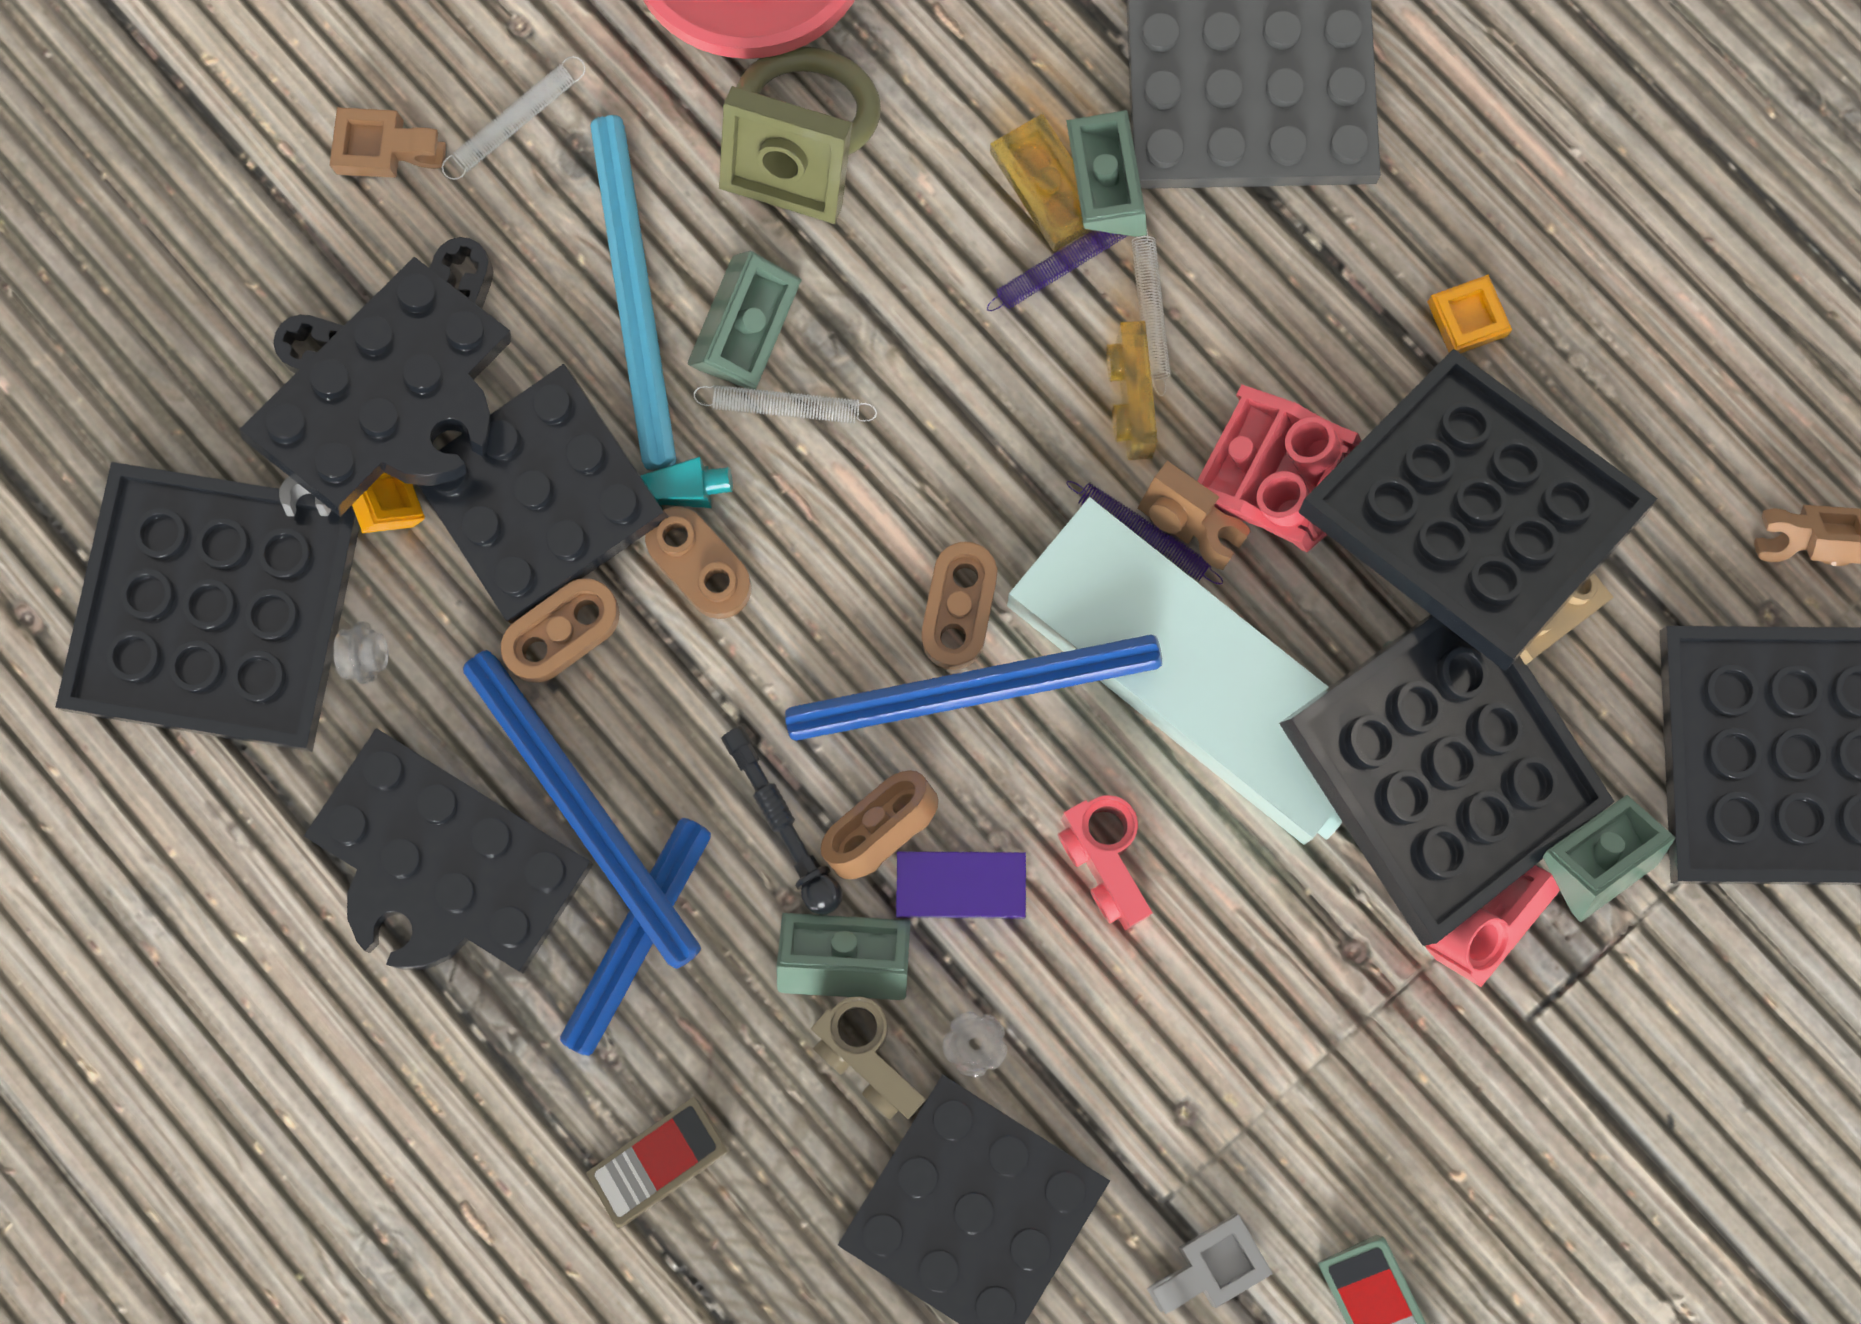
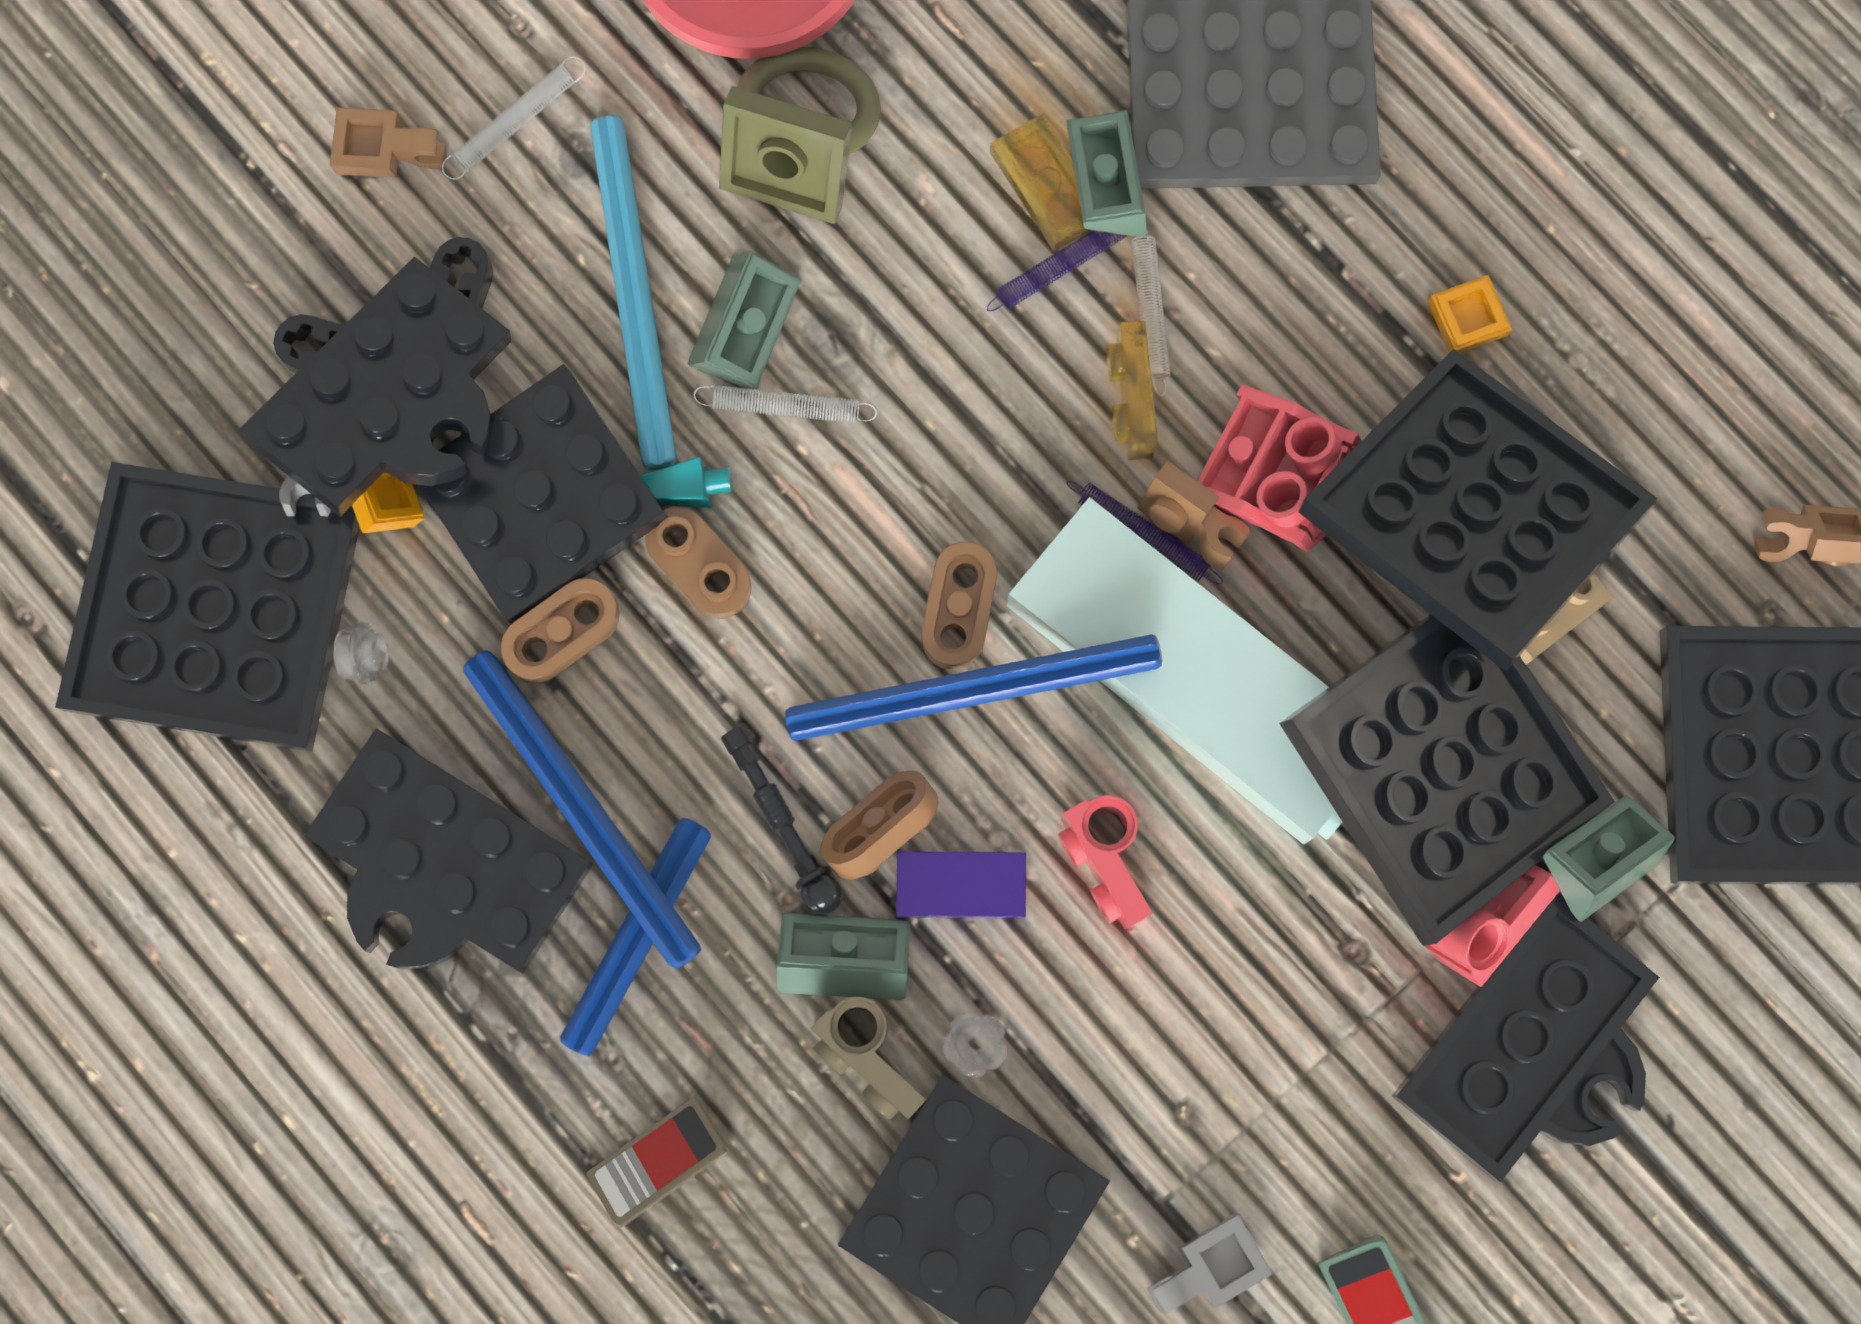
none -> black plate [1392,894,1660,1182]

